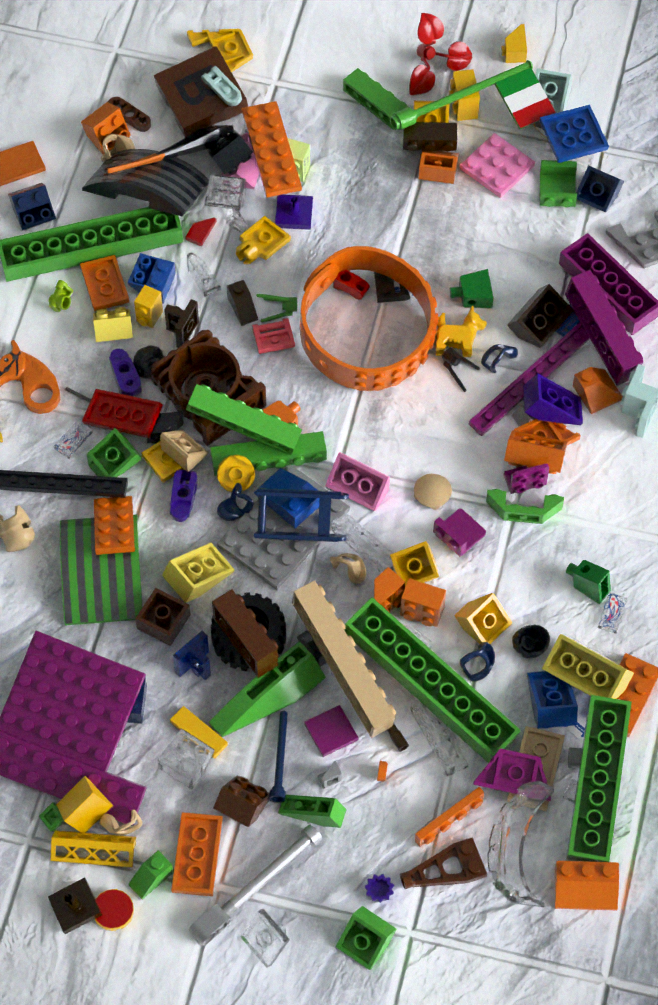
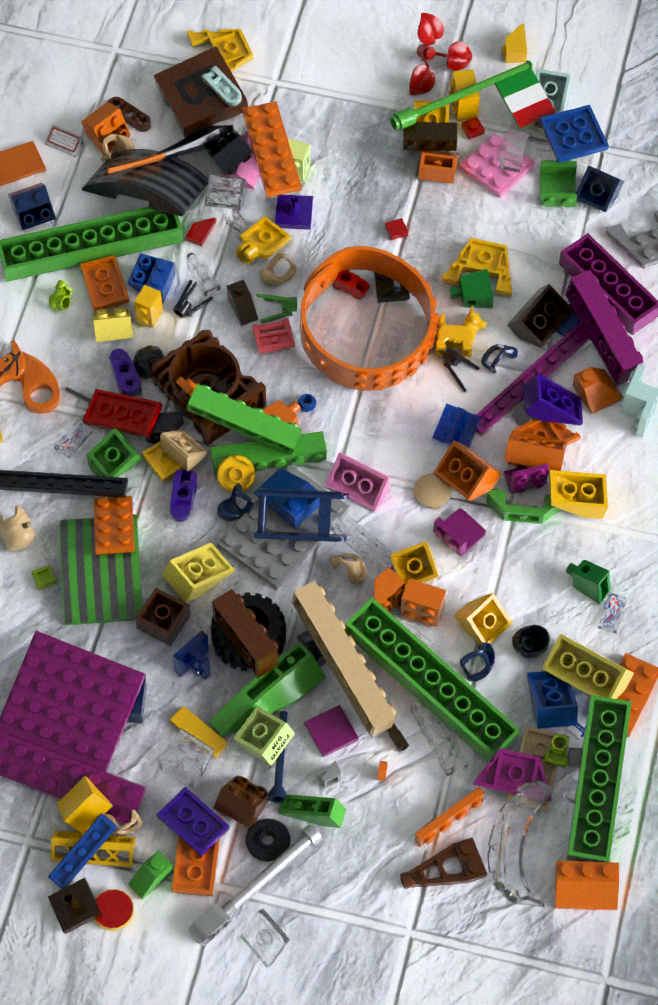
bright green tile [39,802,64,832] -> none
dark brown bracket [164,299,199,348] -> none
bright green slope [336,906,397,970] -> none
bright green brick [343,68,408,130] -> none
dark purple piece [365,874,394,903] -> none
none -> lime tile [31,565,57,590]
none -> slope [45,125,84,157]
none -> blue tile [48,813,118,889]
none -> dark purple plate [156,787,230,857]
none -> black plant [173,280,213,318]
none -> orange plate [176,376,200,396]
none -> yellowish green brick [234,706,295,766]
none -> black wheel [245,819,291,862]
none -> tan piece [259,253,297,285]
none -> blue plate [298,394,316,412]
none -> red tile [385,218,408,240]
none -> clear blue bracket [432,403,482,448]
none -> orange slope [434,440,502,501]
none -> yellow wing [442,238,512,297]
none -> red plate [461,117,485,139]
none -> clear brick [497,130,529,173]
none -> lime plate [543,733,570,768]
none -> yellow slope [549,470,608,519]

